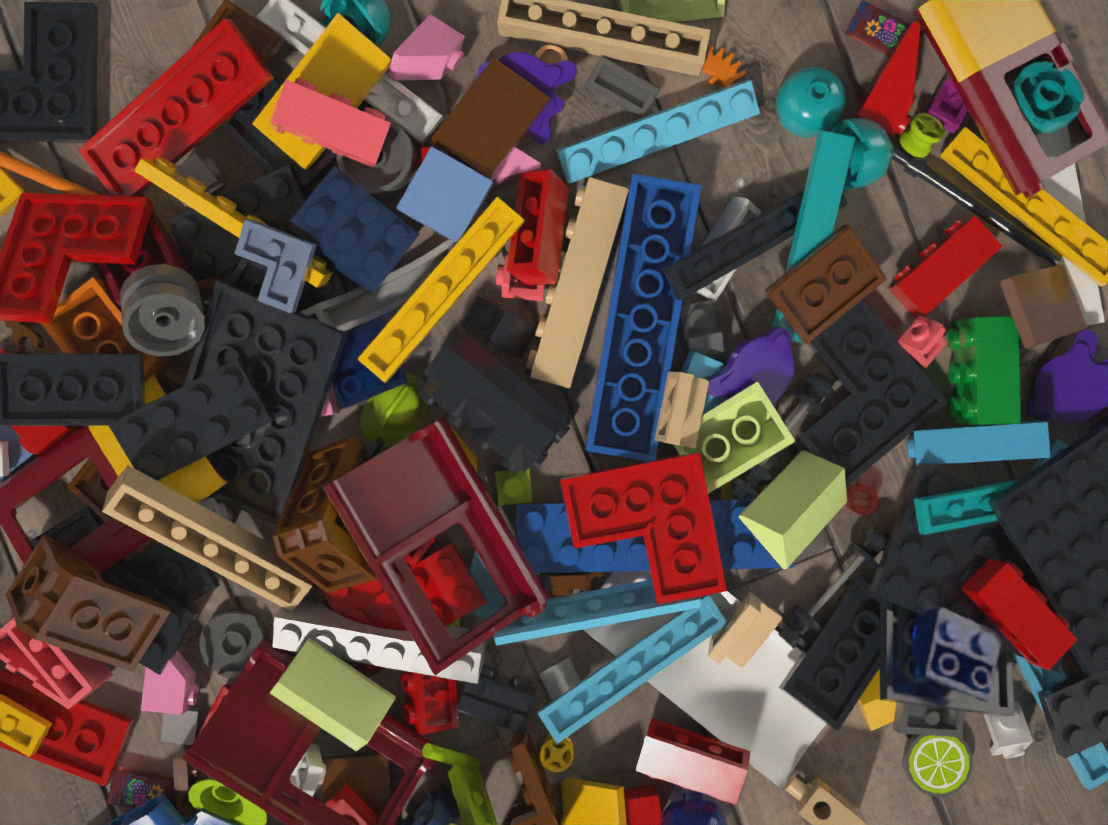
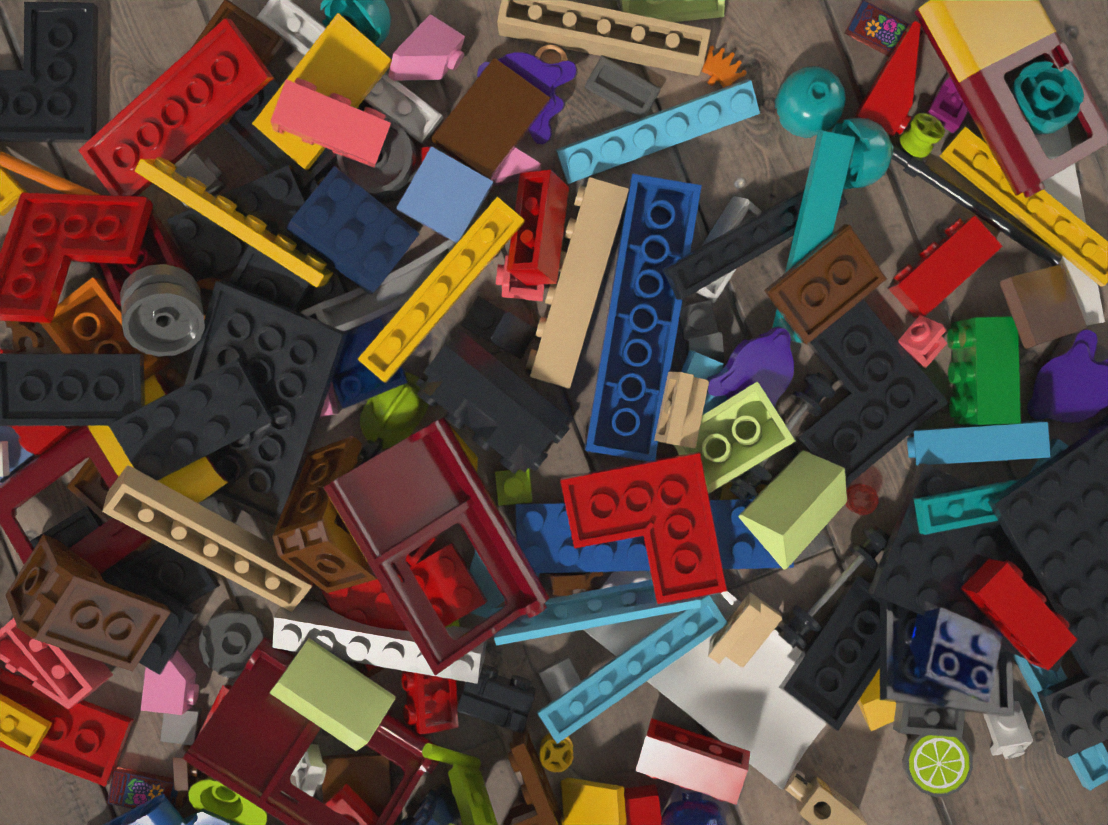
sand blue plate [234,219,317,313] -> none

